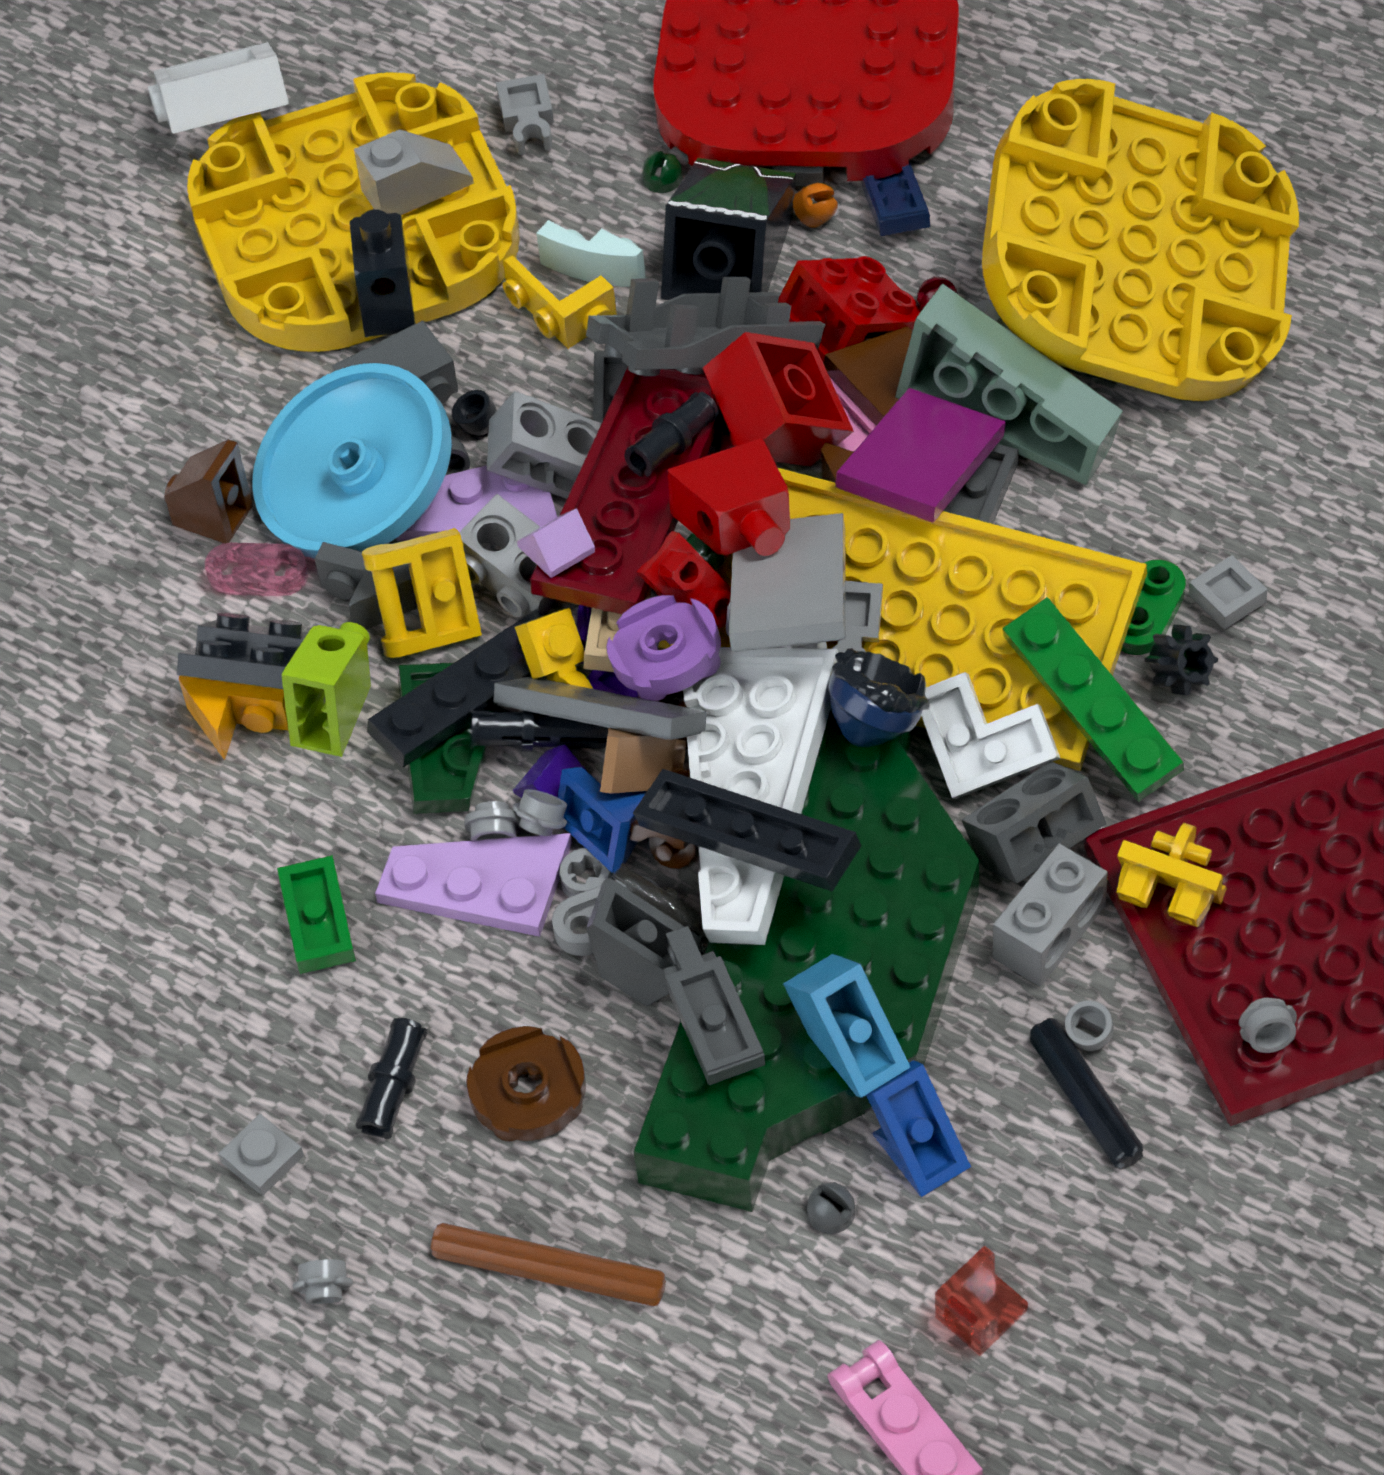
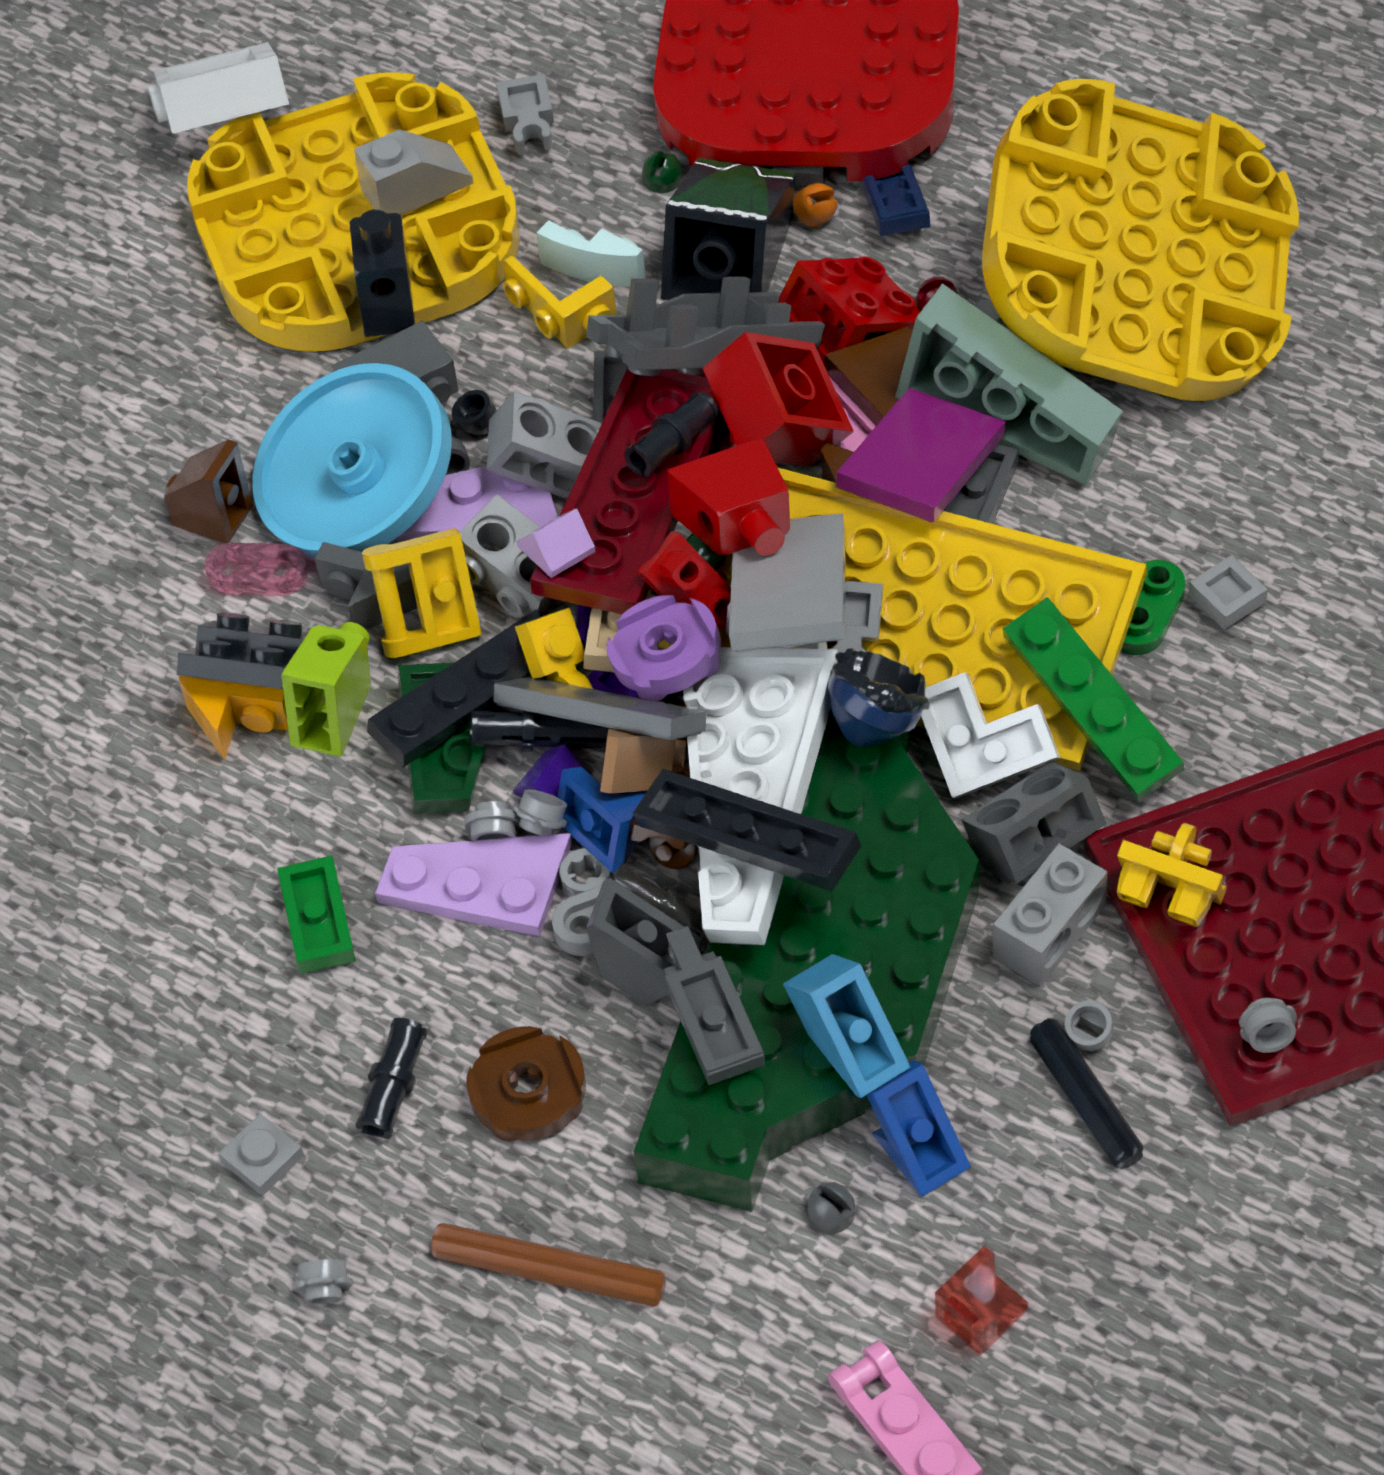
black gear [1145,624,1218,695] -> none

